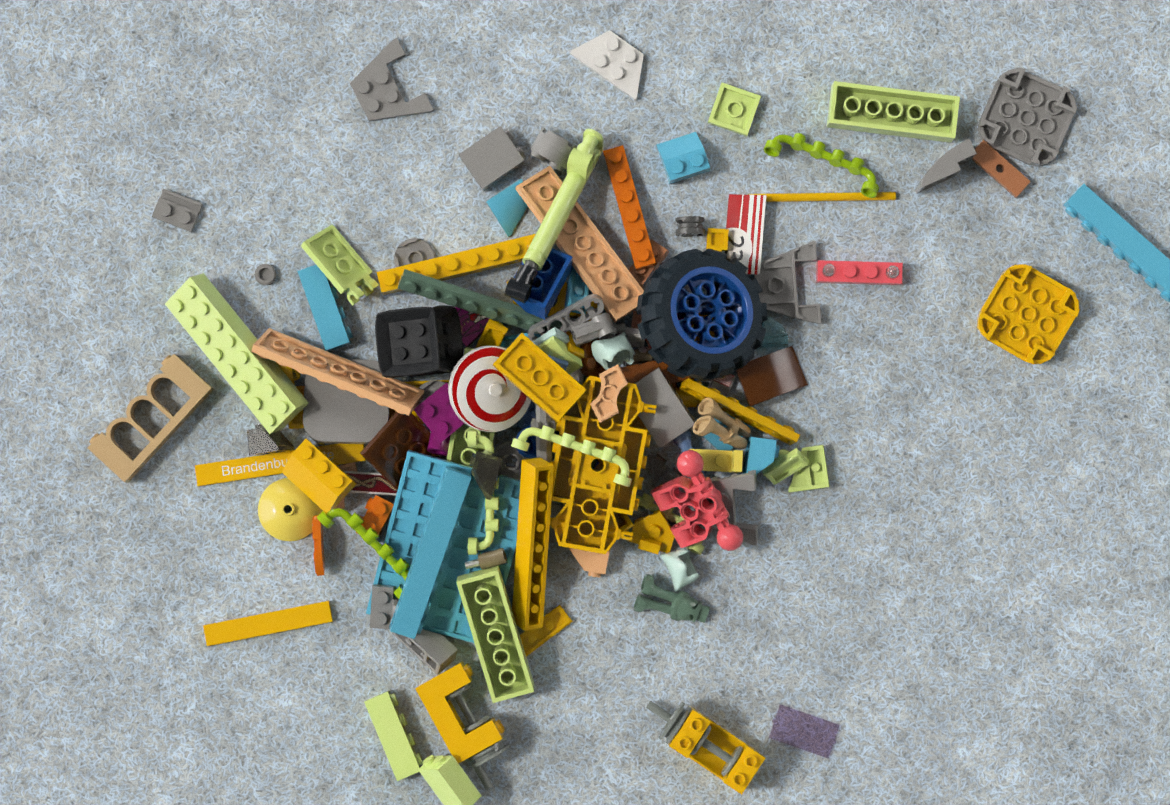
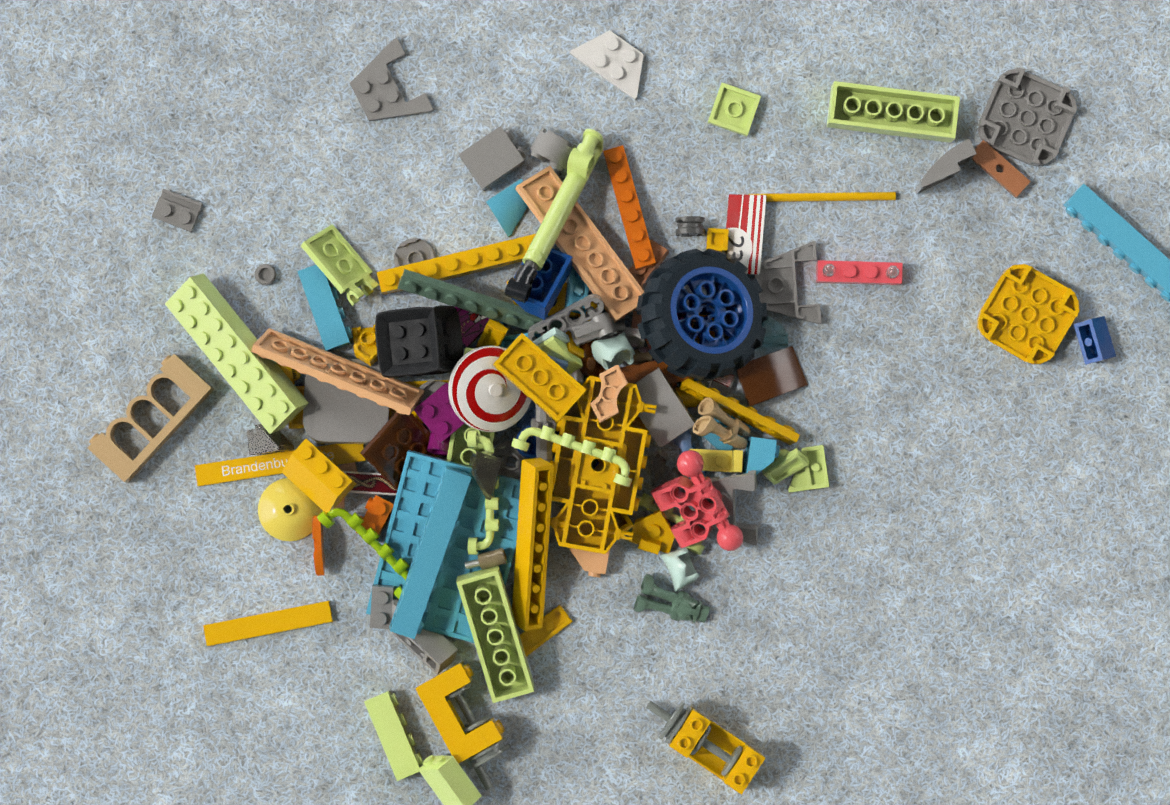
medium azure slope [656,132,710,184] -> none
lime bar [763,133,879,198] -> none
clear purple piece [769,704,839,758] -> none
none -> yellow plate [352,325,378,366]
none -> blue brick [1074,316,1116,365]

